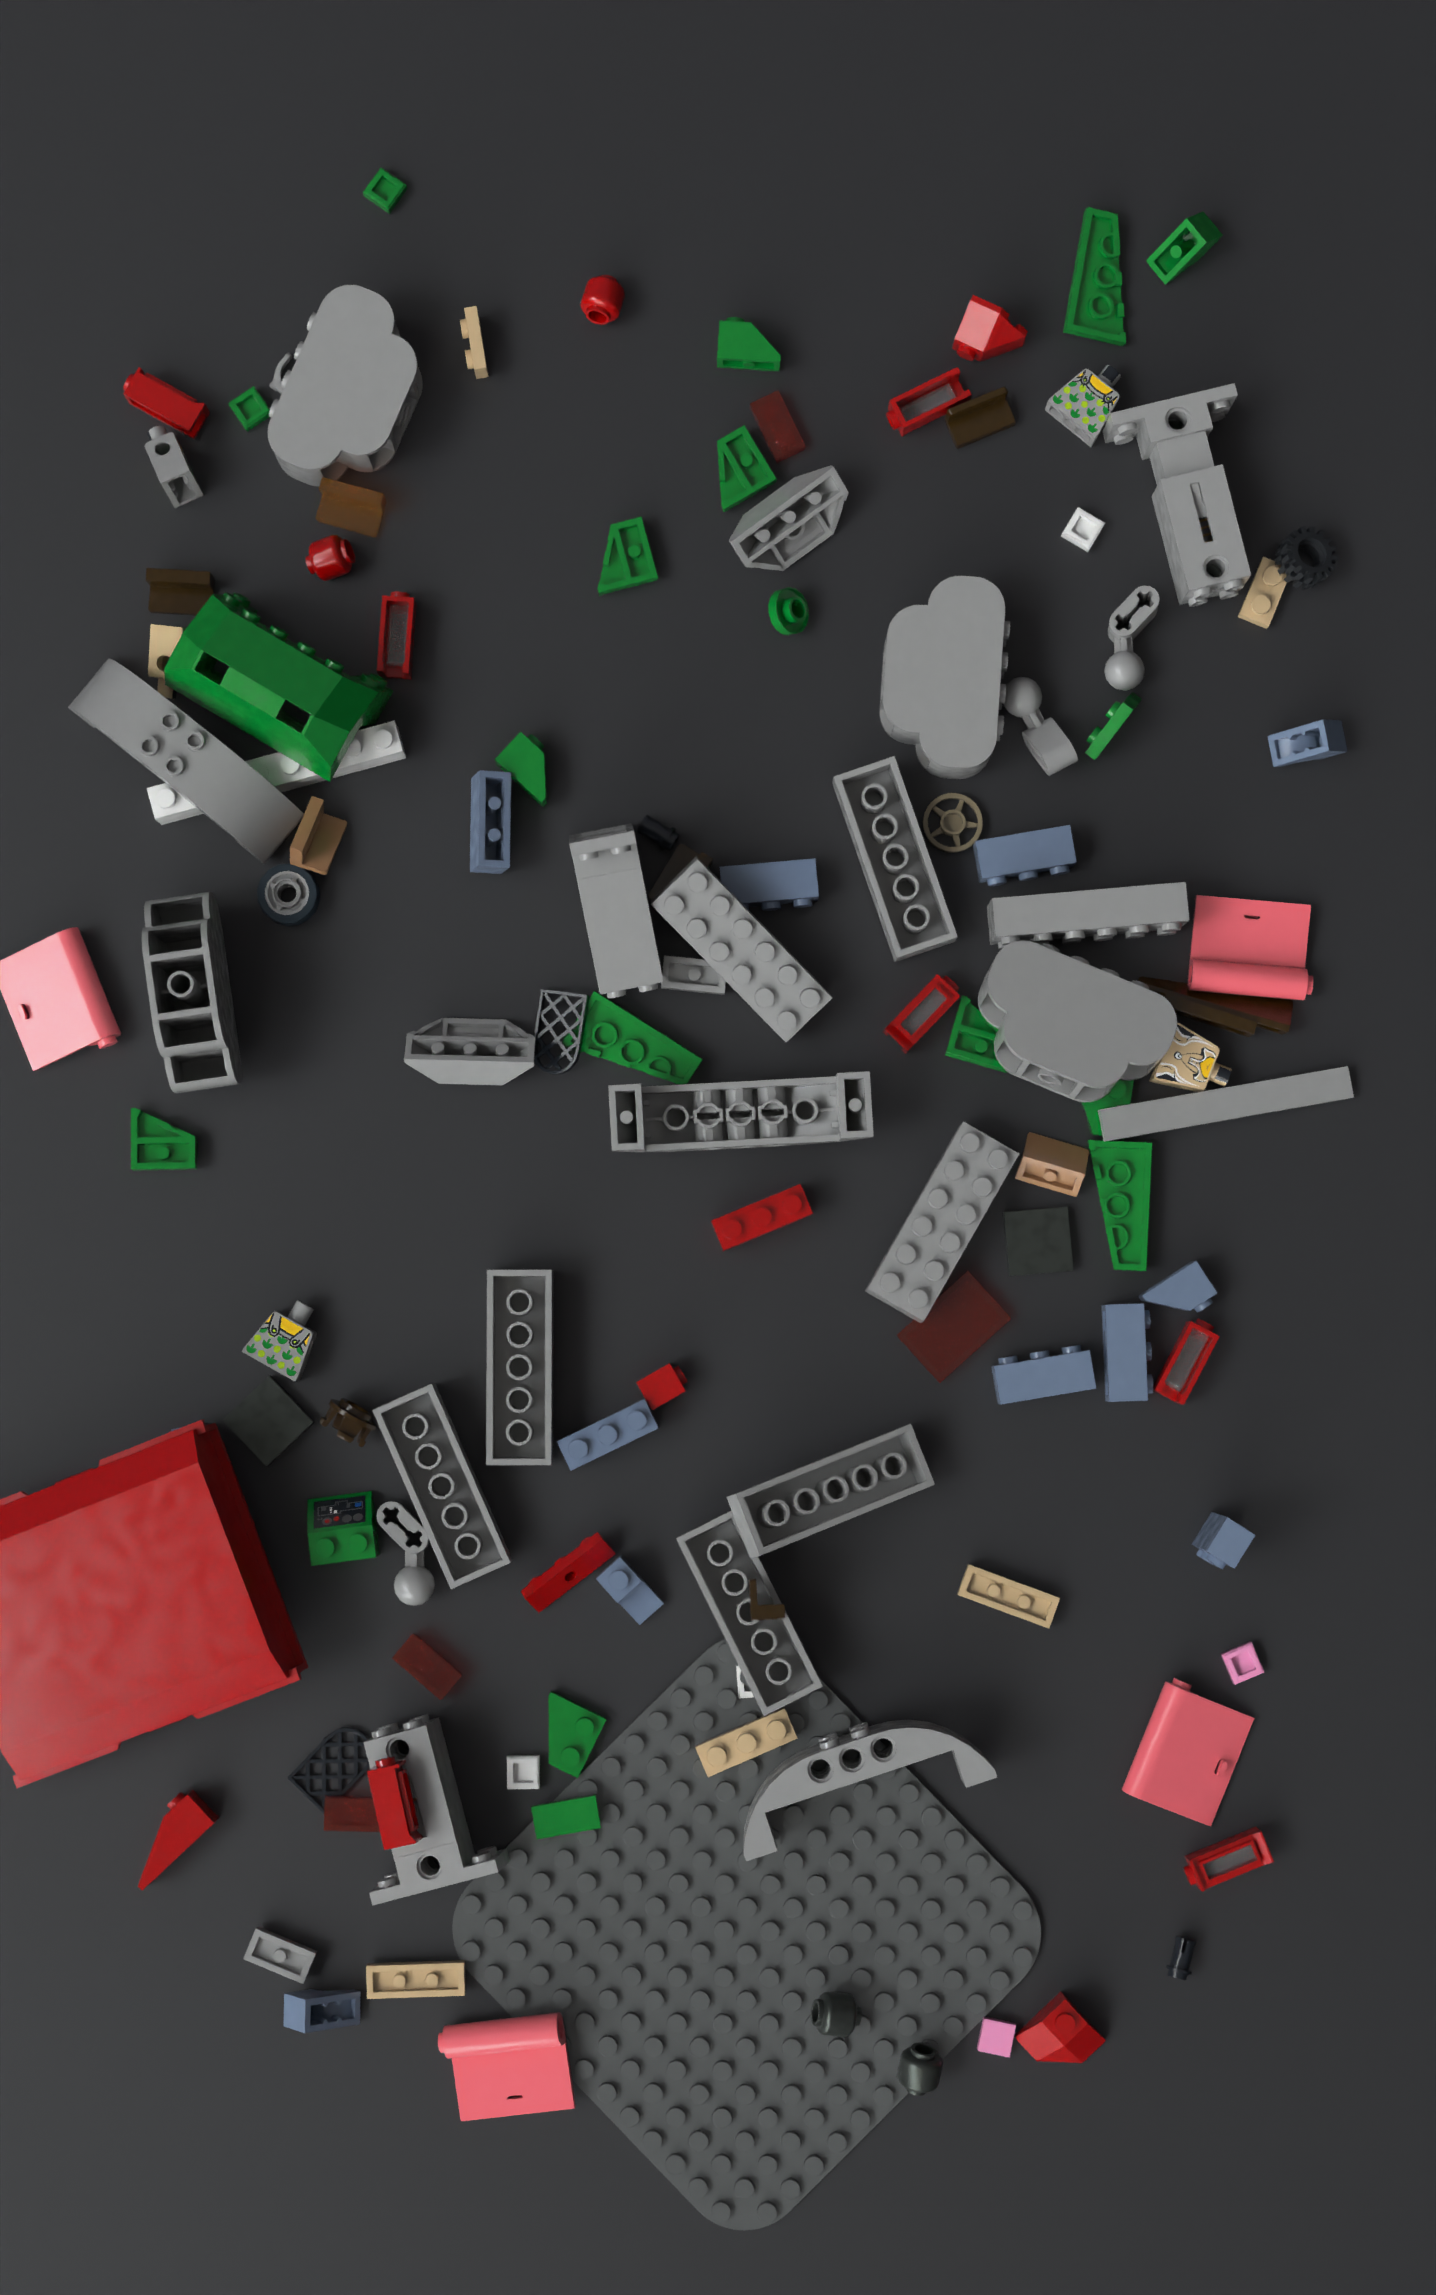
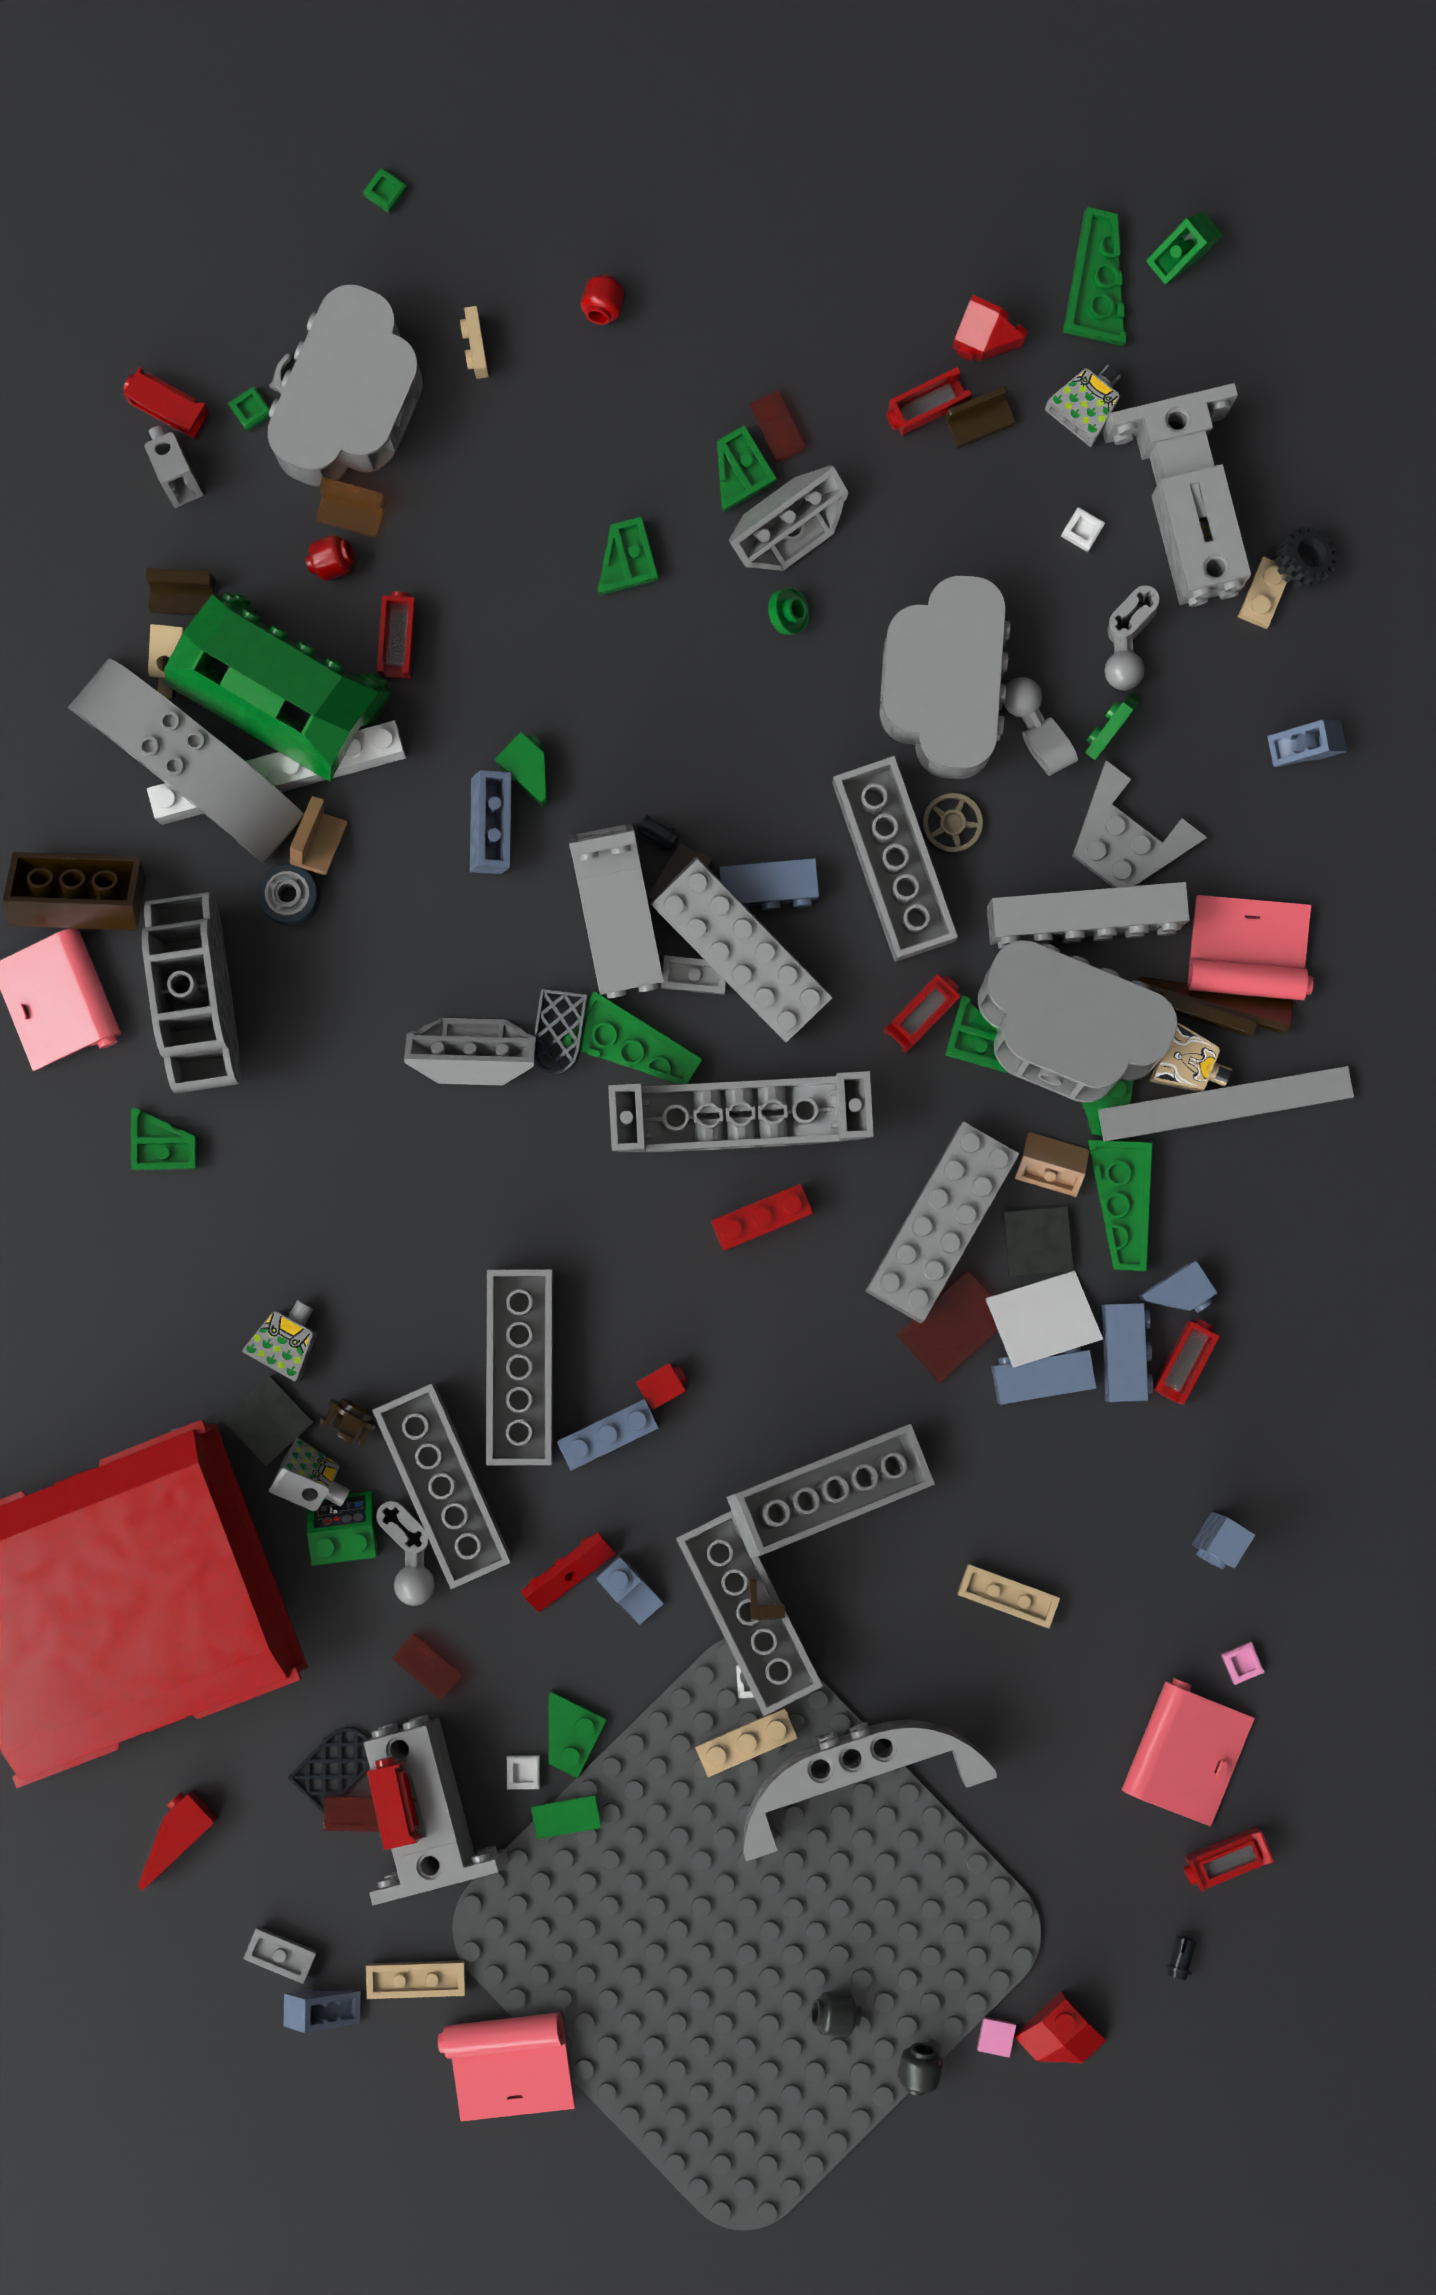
green slope [717,317,781,371] -> none
sand blue brick [973,825,1077,886] -> none
none -> dark brown brick [2,852,146,931]
none -> light grey torso [268,1437,350,1511]
none -> white sticker [986,1271,1103,1368]
none -> light grey wing [1072,760,1207,888]

